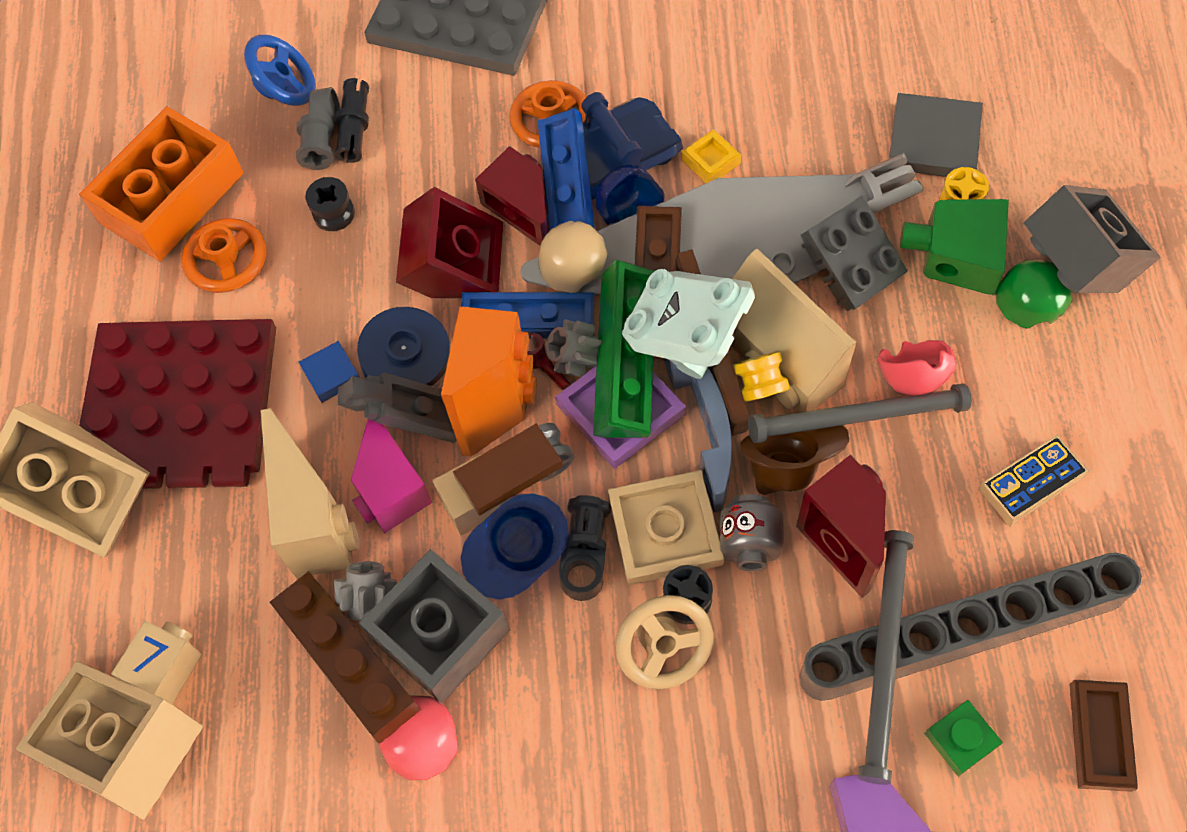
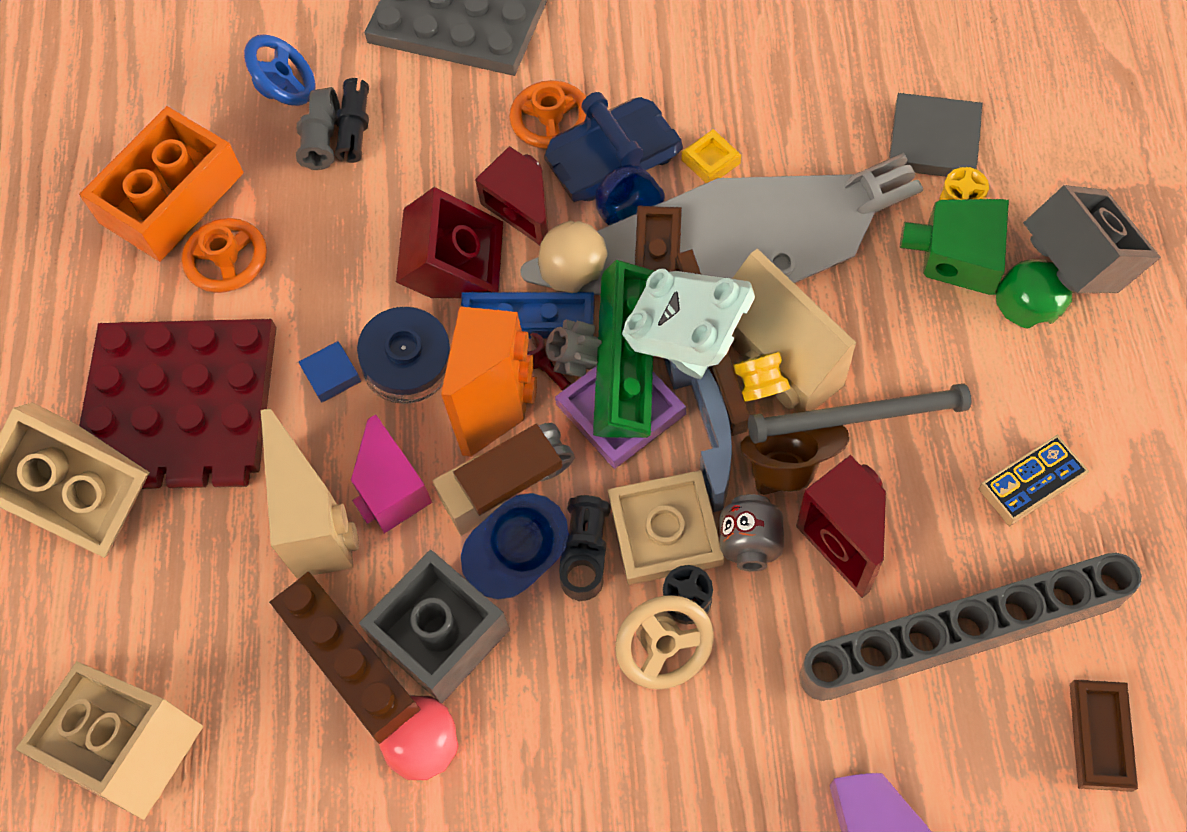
tan brick [111,621,202,704] -> none
black wheel [305,177,355,231] -> none
light grey gear [334,561,397,621] -> none
dark grey hinge [338,372,457,443] -> none
blue tile [538,108,595,231] -> none
dark grey hinge [800,196,908,311] -> none
dark grey bar [858,530,914,785] -> none
coral hair [877,340,956,396] -> none
green plate [924,700,1003,777] -> none

